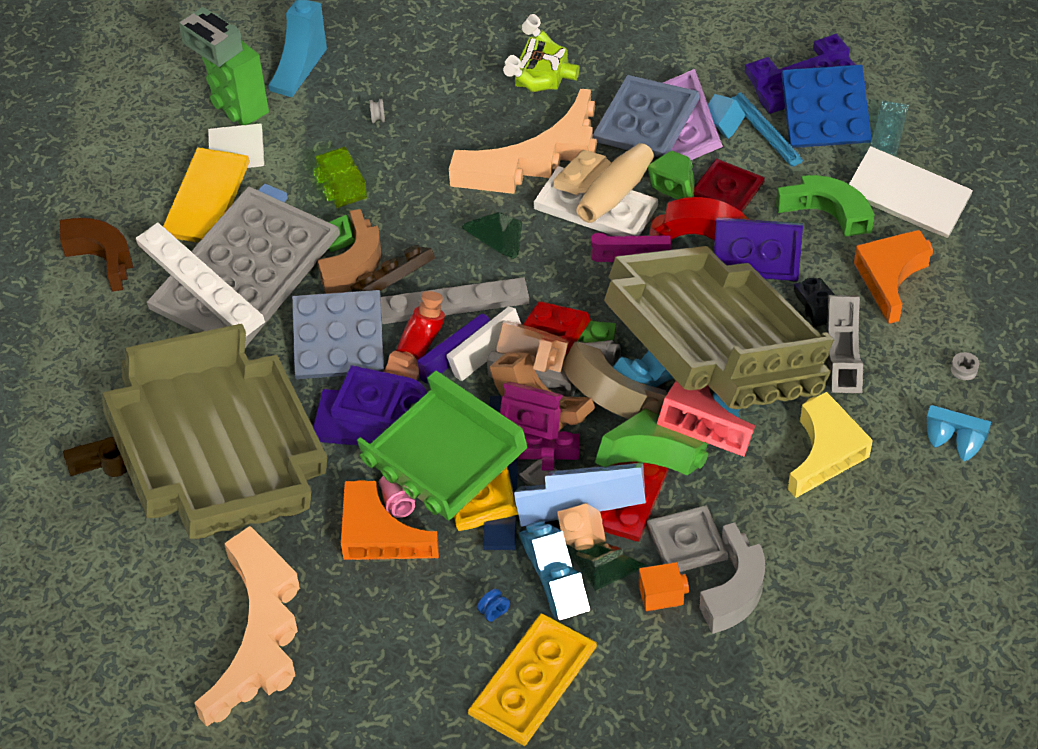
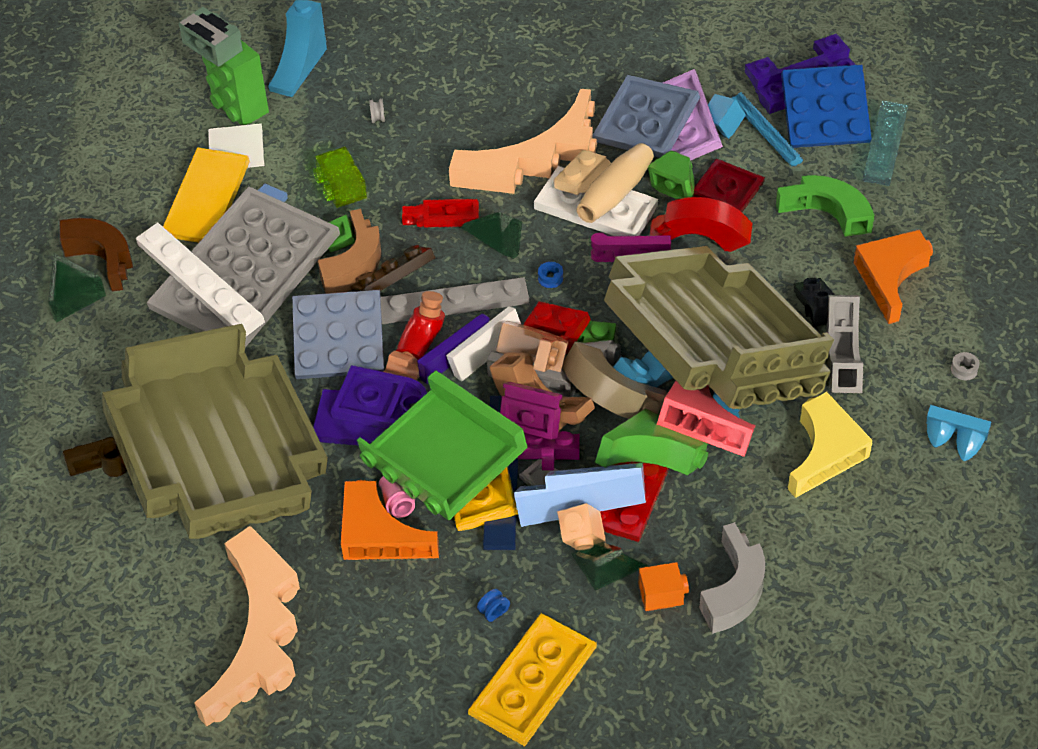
torso [503,14,580,92] -> none
arch [518,521,590,620] -> none
light grey tile [647,505,728,572] -> none
dark purple tile [714,218,803,281] -> none
white tile [849,146,973,238] -> none
none -> clear green slope [48,253,106,323]
none -> red hinge [402,199,479,227]
none -> blue bush [538,262,563,288]

